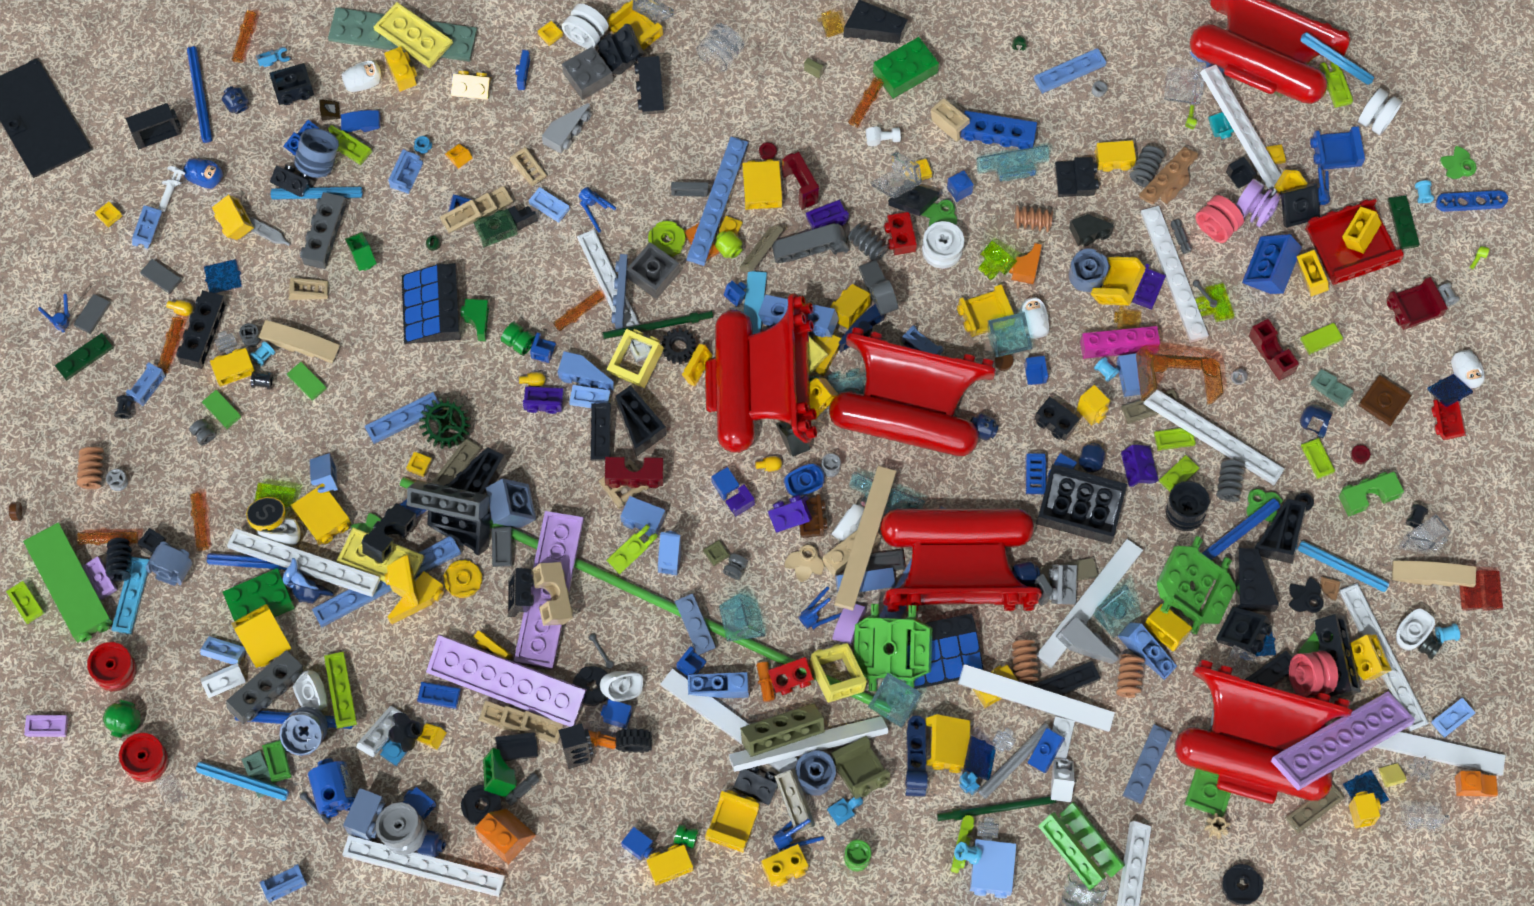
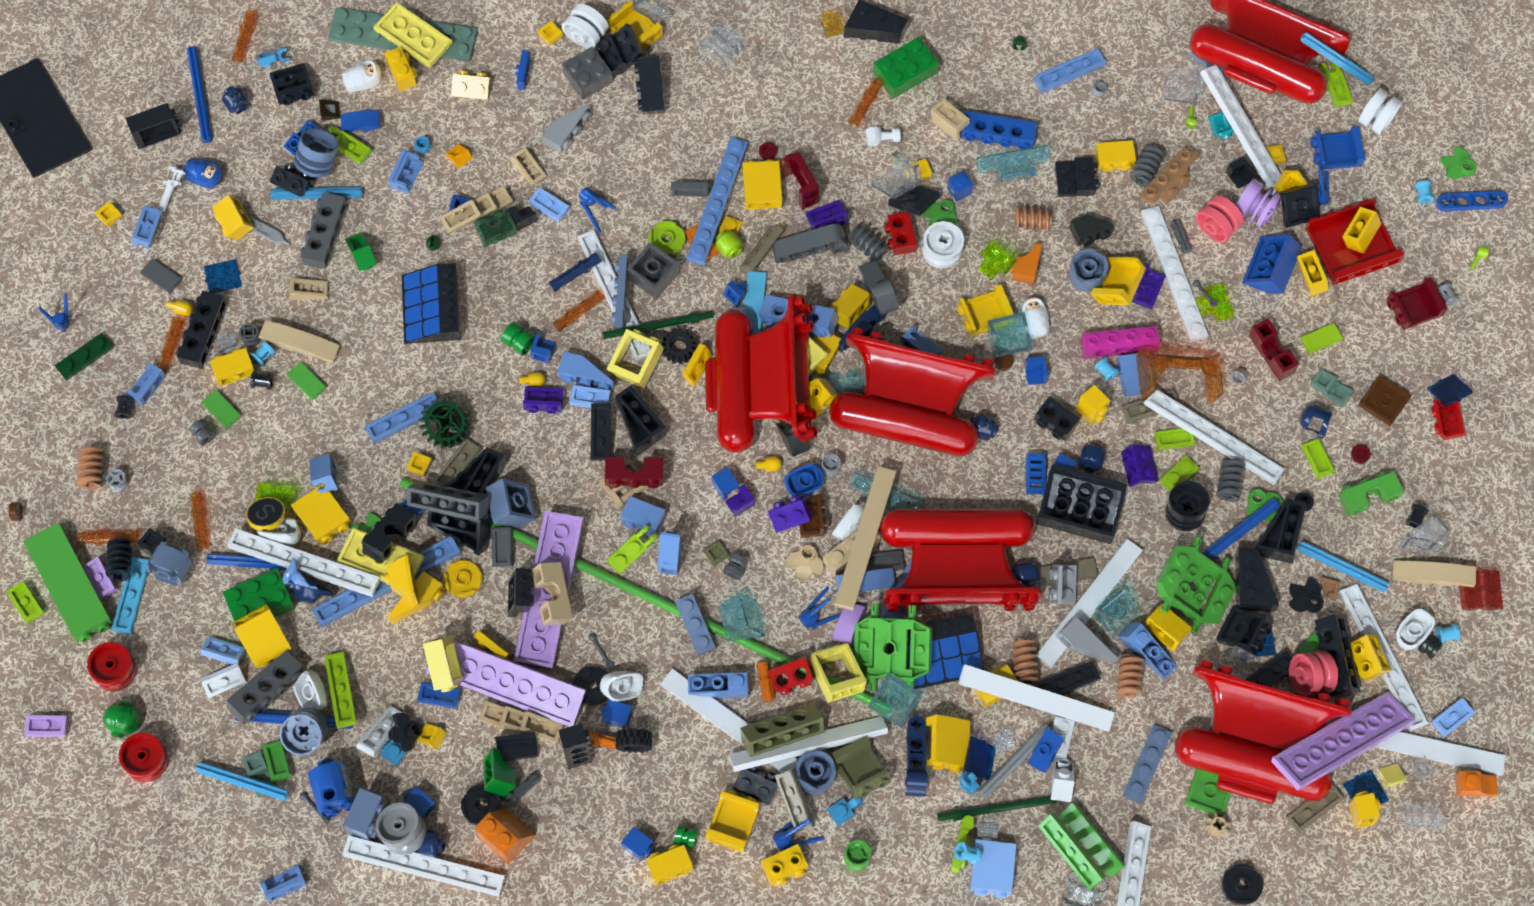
dark grey tile [73,294,111,334] -> none
green arch [461,299,489,341] -> none
blue panel [676,646,706,677] -> none
olive tile [804,58,823,79] -> none
dark grey tile [1033,574,1053,606] -> none
clear yellow bracket [1114,306,1141,329] -> none
dark green plate [1387,196,1420,249] -> none
white piece [1451,350,1485,389] -> none
none -> light yellow window [423,634,464,692]
none -> dark blue pin [549,252,602,292]

